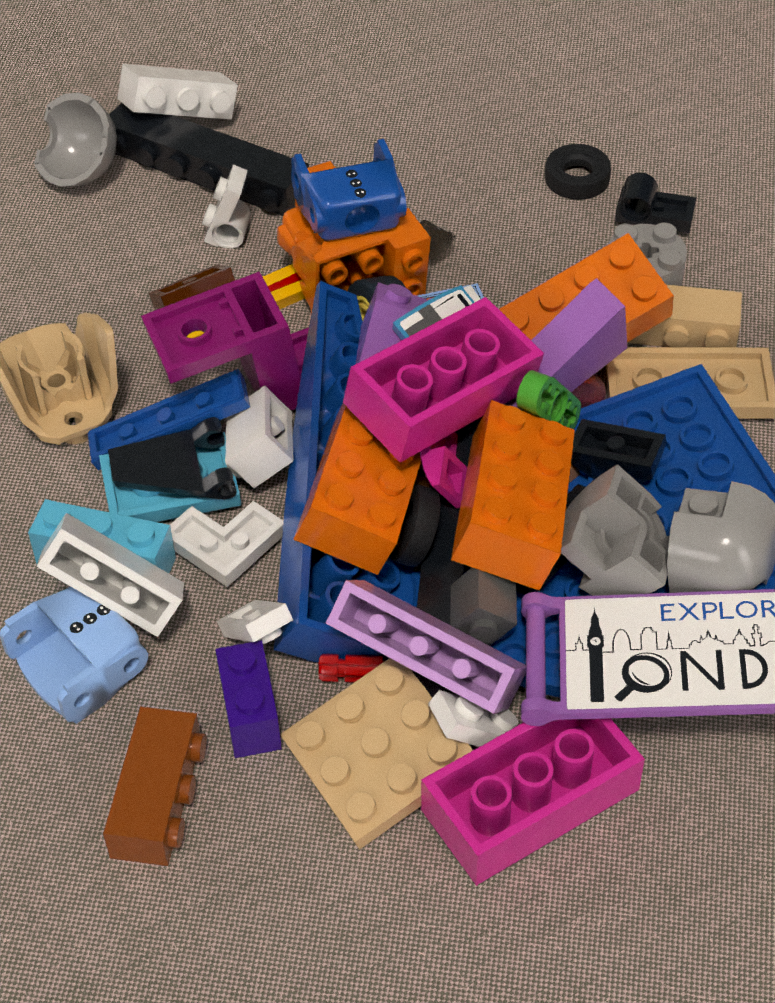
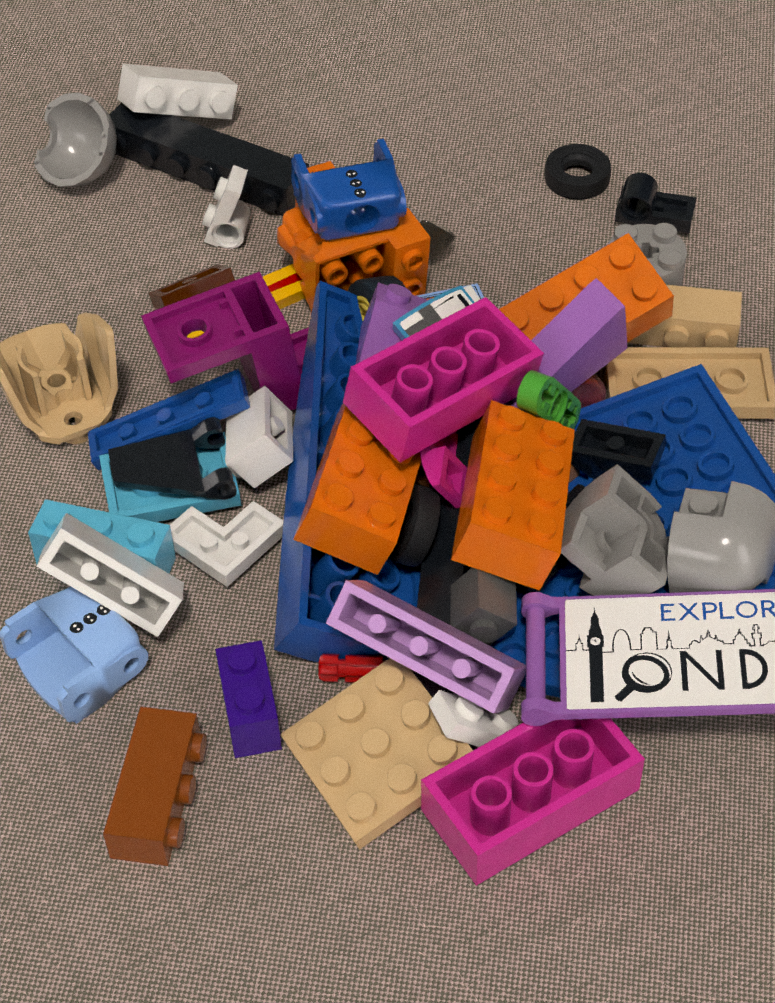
white plate [217,600,293,644] -> none

